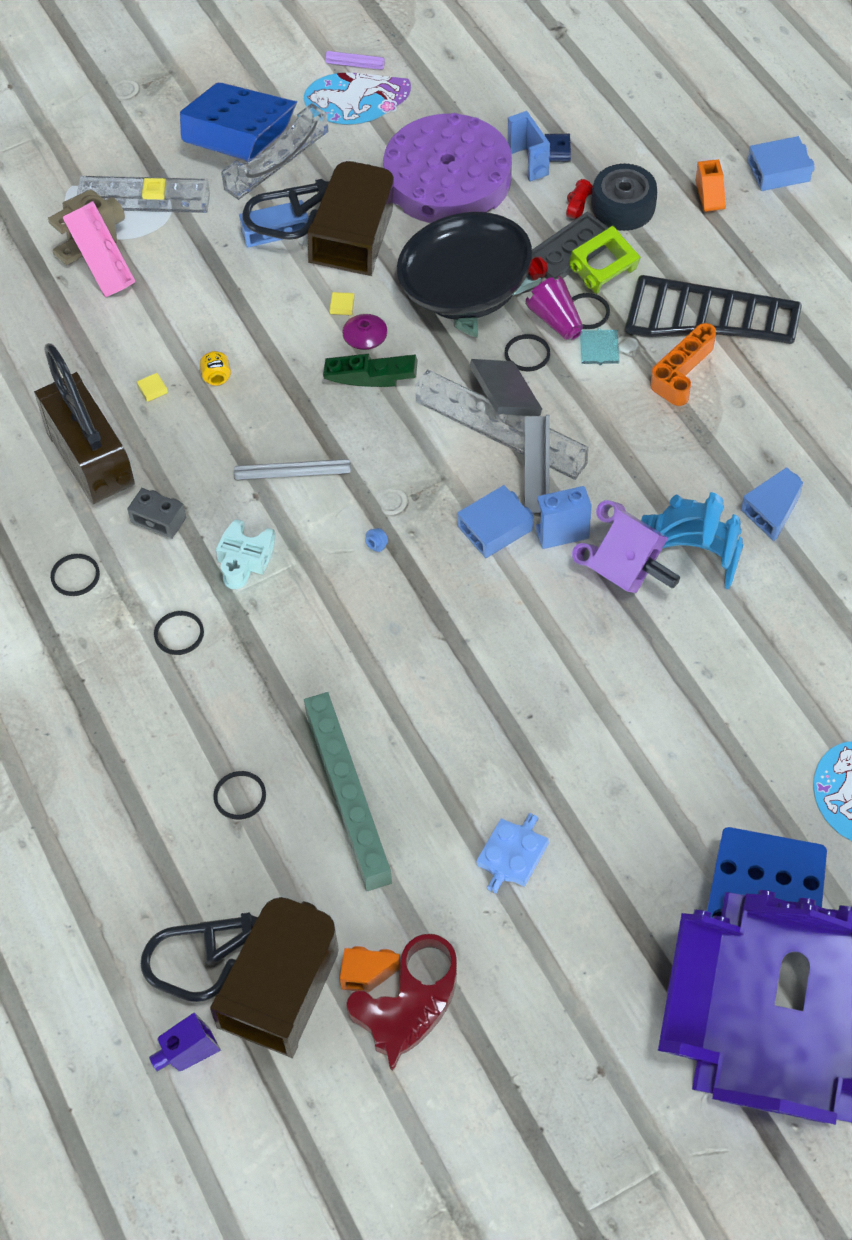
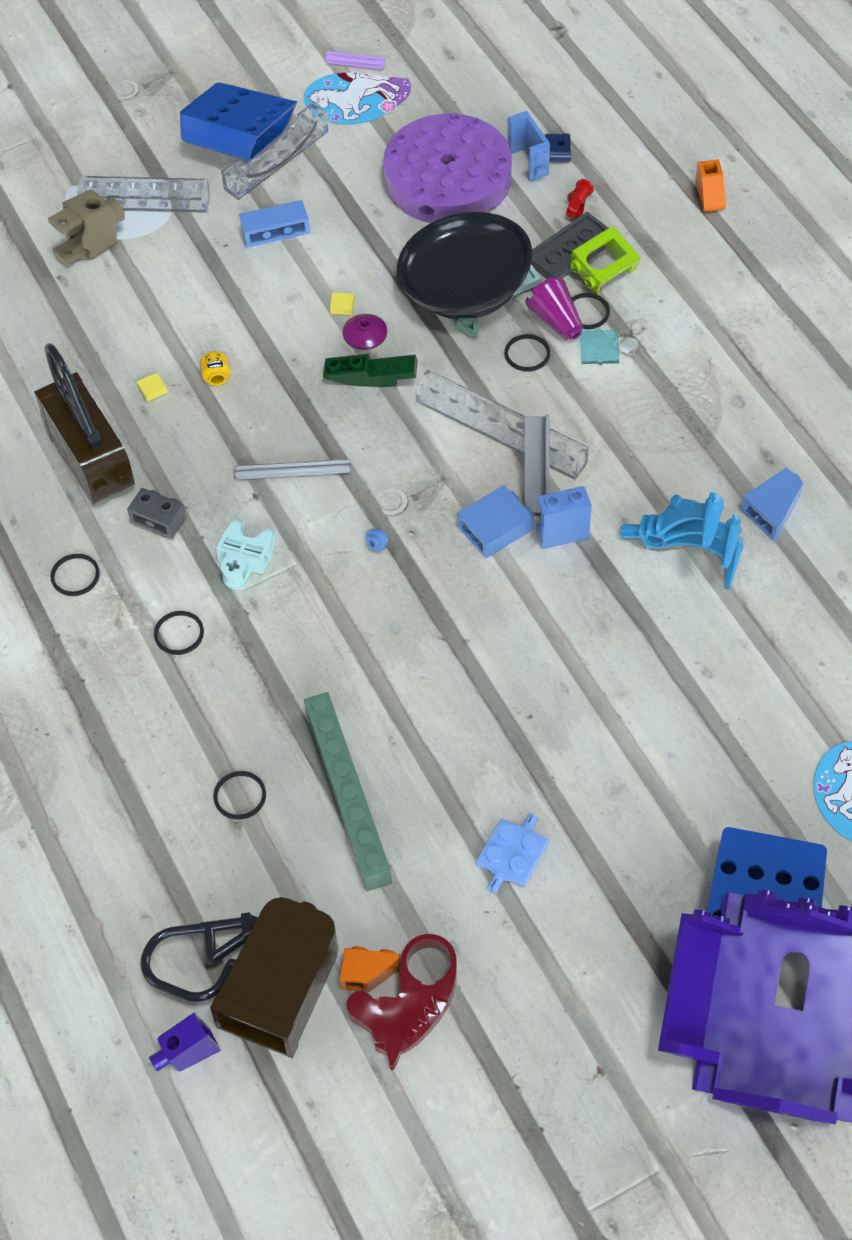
bright pink panel [63,201,136,297] -> none
light yellow tile [142,178,167,200] -> none
dark brown piece [242,161,394,276] -> none
dark grey tile [469,359,542,416] -> none
red plate [528,256,548,280] -> none
medium lavender piece [572,500,680,593] -> none
black wheel [591,163,658,231] -> none
black bar [625,275,802,344] -> none
orange beam [651,323,716,406] -> none
medium blue brick [747,136,815,191] -> none

